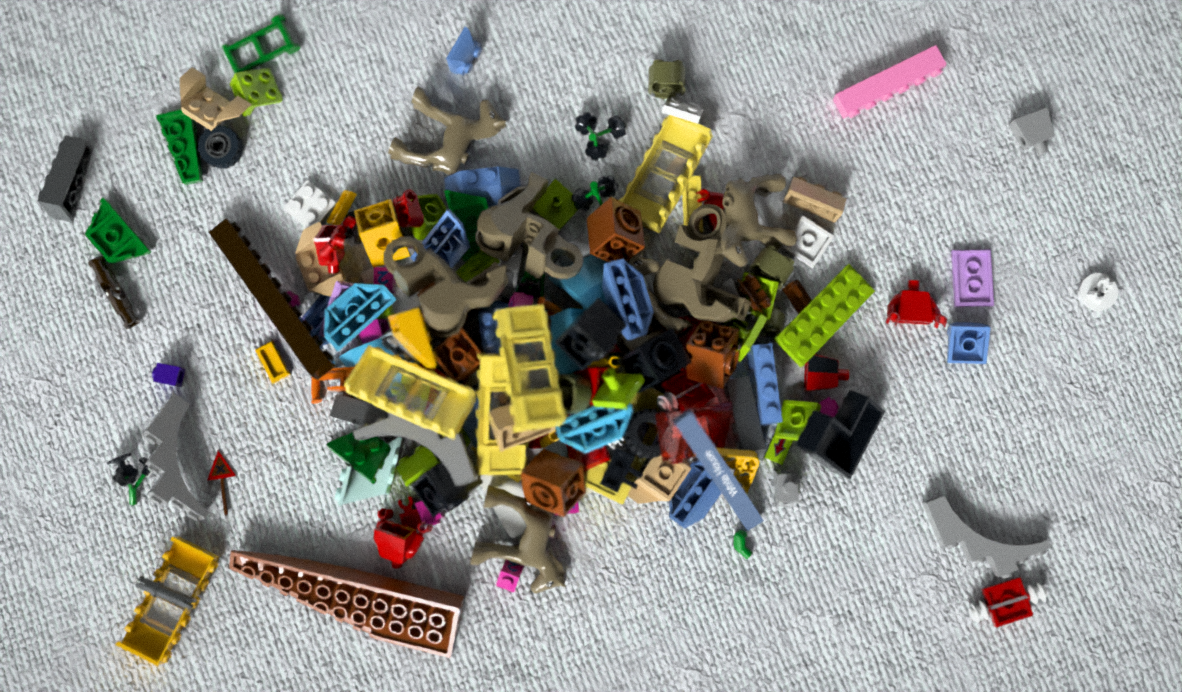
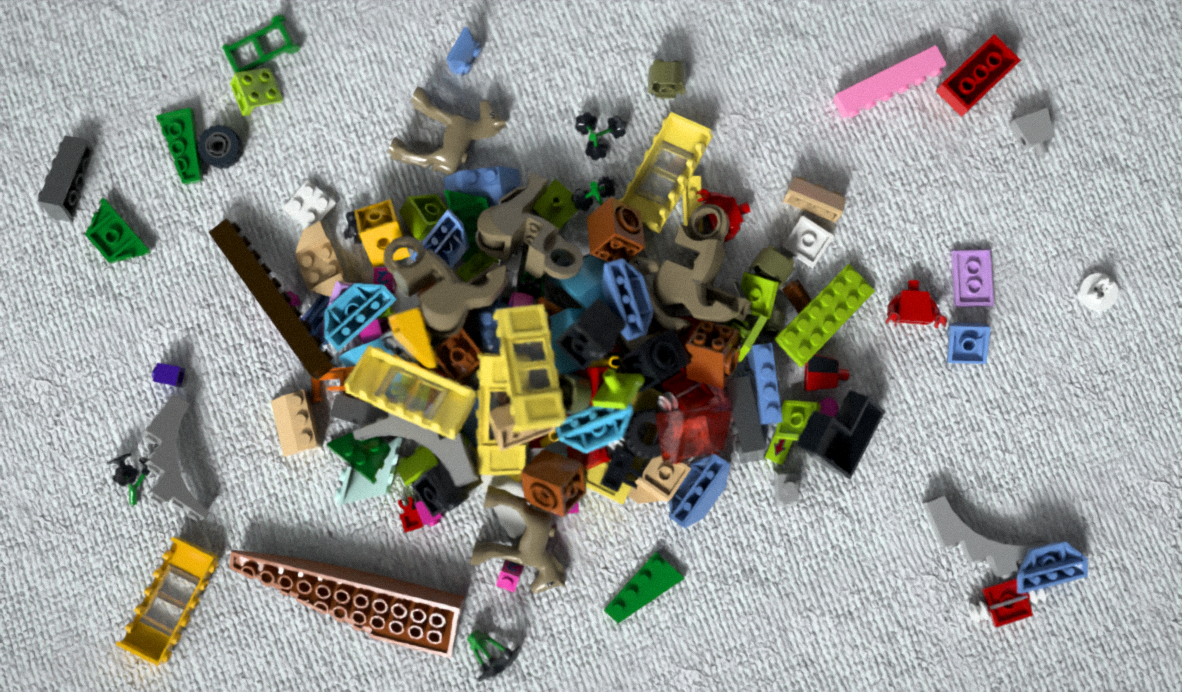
dark brown piece [88,256,141,329] -> none
dark grey pin [135,576,196,610] -> none
tan piece [179,67,251,131] -> none
piece [207,450,236,515] -> none
yellow tile [255,341,291,384] -> none
red torso [314,216,356,273] -> none
yellow tile [327,190,357,225] -> none
red torso [373,508,433,569] -> none
red piece [393,189,424,228] -> none
white plate [662,97,703,124] -> none
sand blue tile [673,409,764,531] -> none
dark tan animal [714,174,797,267] -> none
yellow beam [716,448,759,494] -> none
green arm [733,530,753,559] -> none
reddish brown hinge [737,274,771,314] -> none
none -> tan slope [271,390,322,457]
none -> plant [467,629,522,682]
none -> green wing [604,552,685,624]
none -> red brick [935,34,1021,117]
none -> medium blue wedge [1017,540,1088,594]

